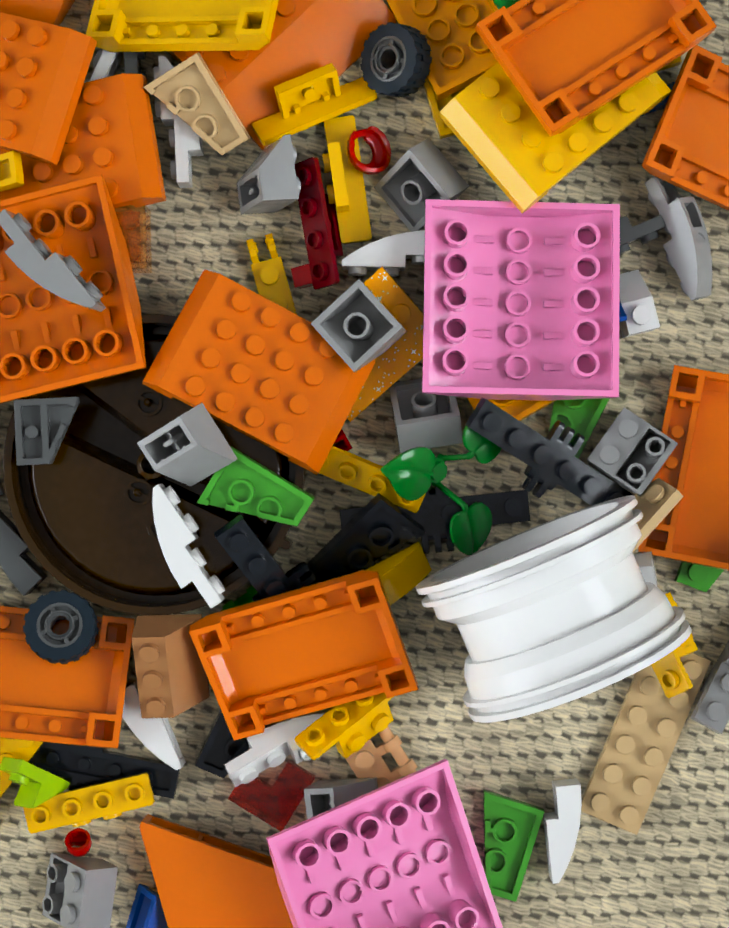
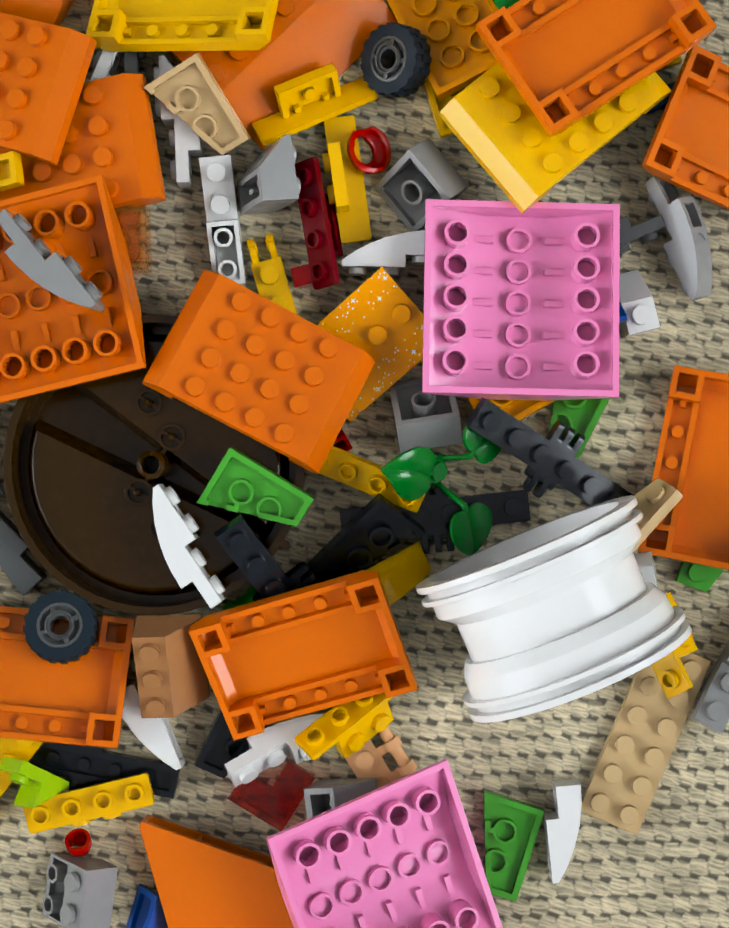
dark grey wing [14,397,80,466] -> none
light grey slope [137,403,238,486] -> none
light grey slope [311,279,407,372] -> none
light grey slope [587,407,678,496] -> none
none -> white slope [199,154,246,284]

